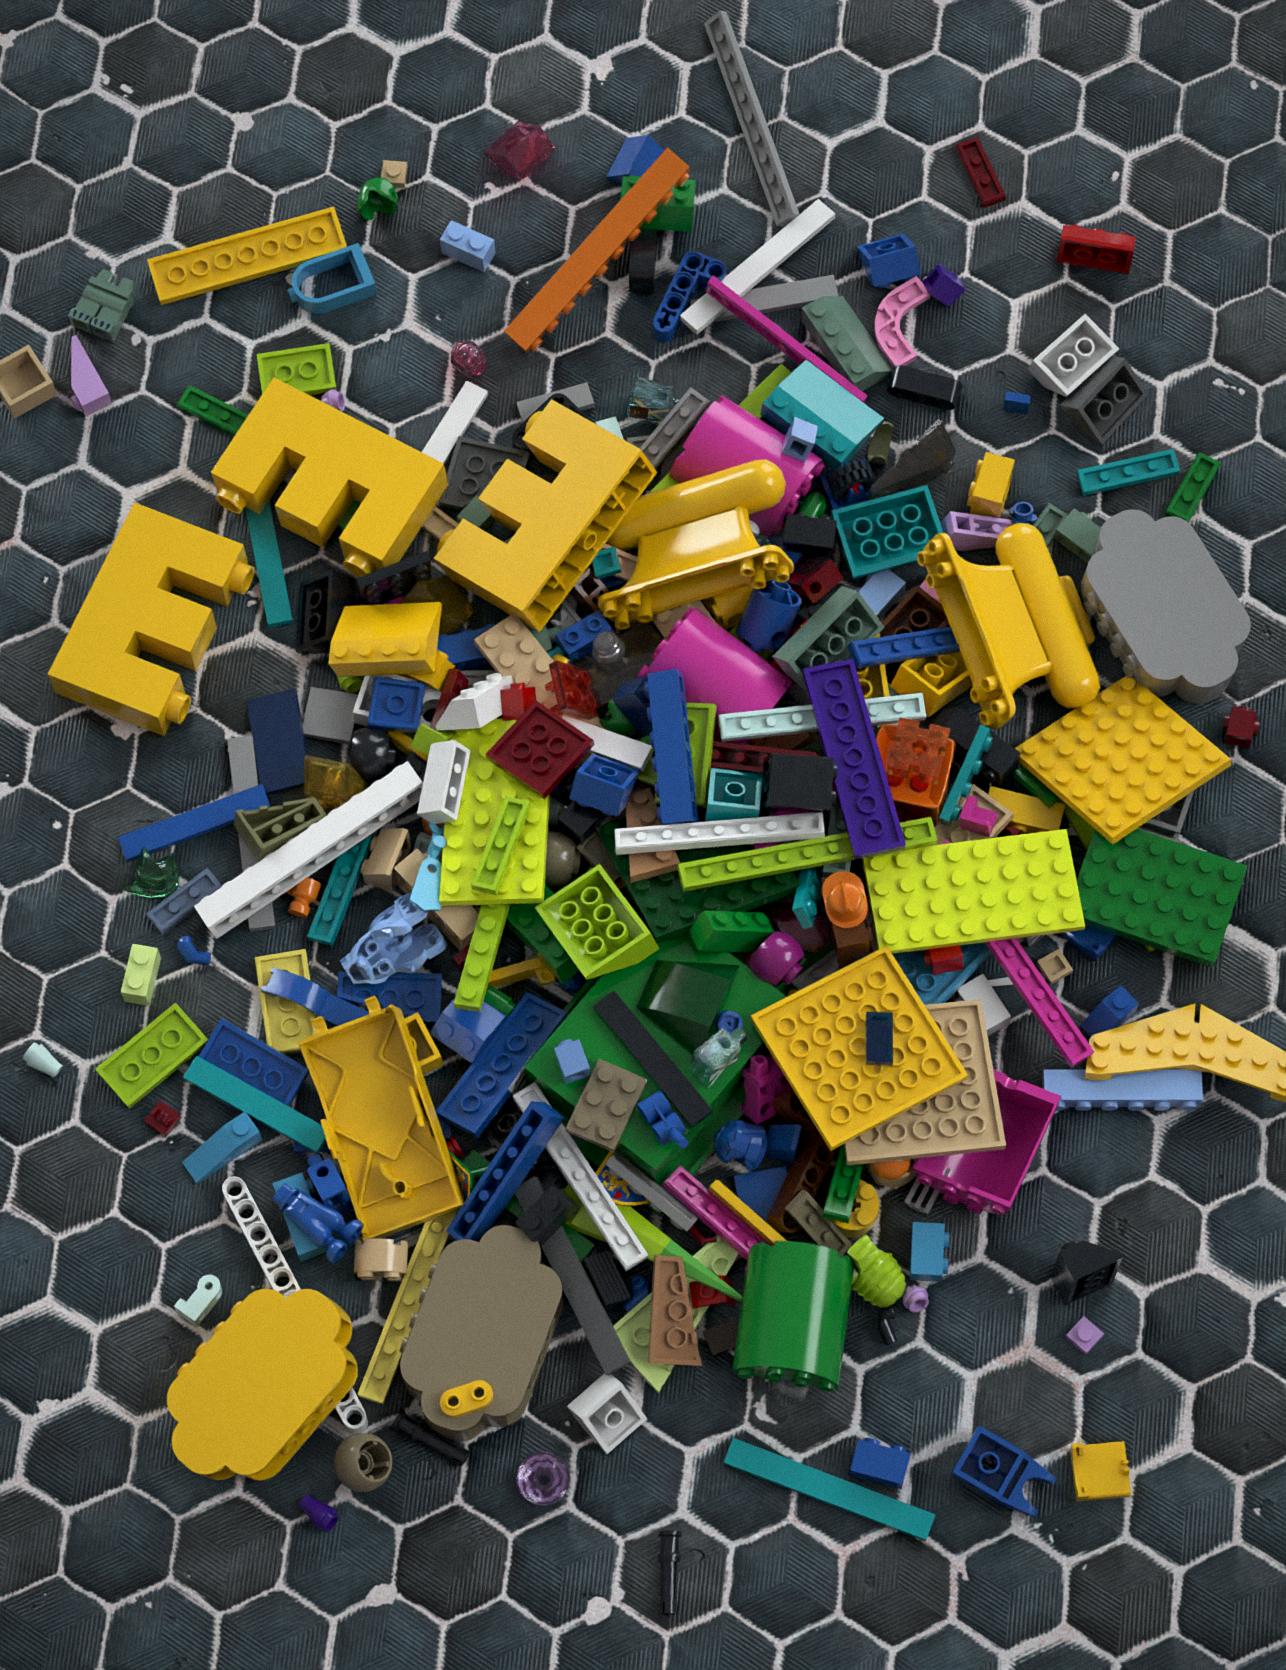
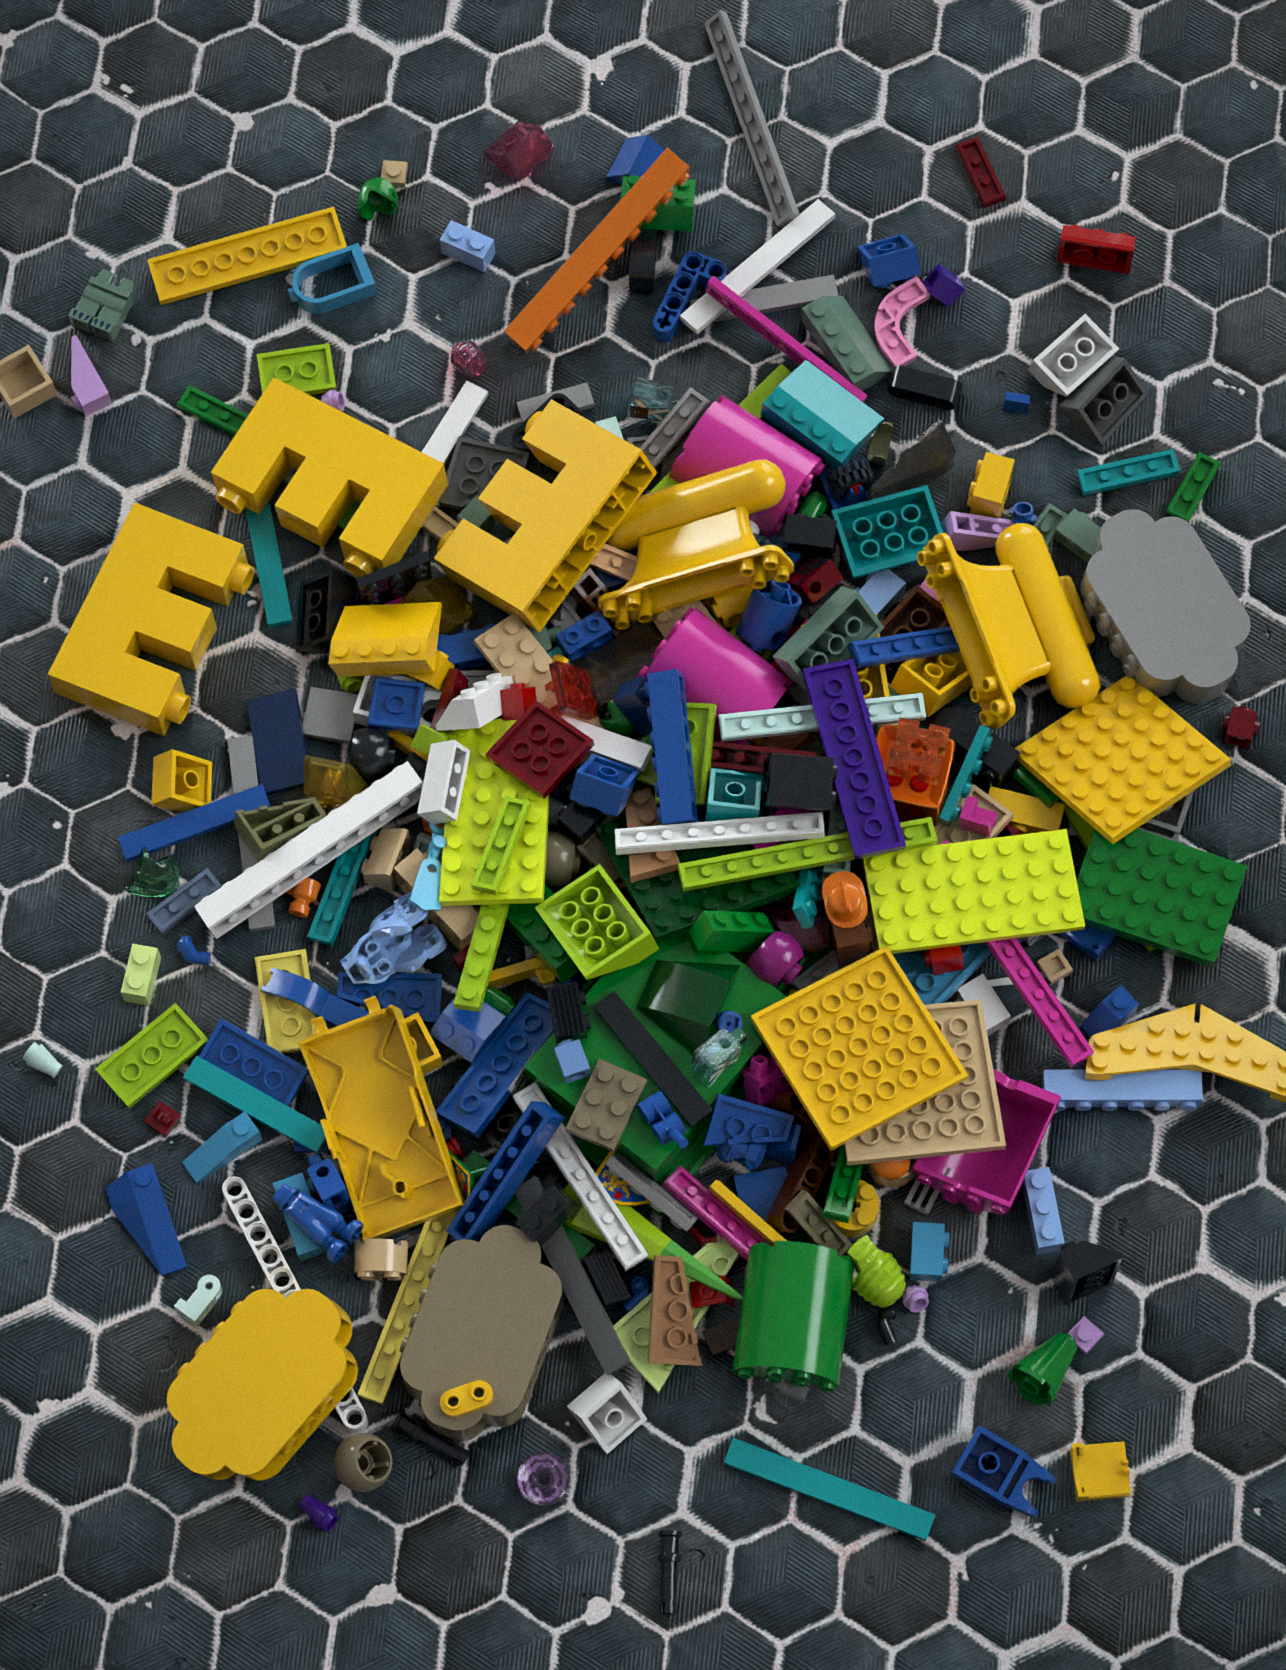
teal plate [592,546,622,579] -> none
clear cone [592,632,626,664] -> none
medium blue brick [782,417,818,462] -> none
blue brick [849,1438,911,1490] -> none
clear blue tile [865,1012,893,1065] -> none
none -> blue wedge [105,1163,187,1276]
none -> yellow slope [151,749,212,811]
none -> black brick [546,982,591,1044]
none -> blue wing [702,1093,794,1145]
none -> green cone [1008,1333,1077,1406]
none -> light blue brick [1022,1167,1065,1255]

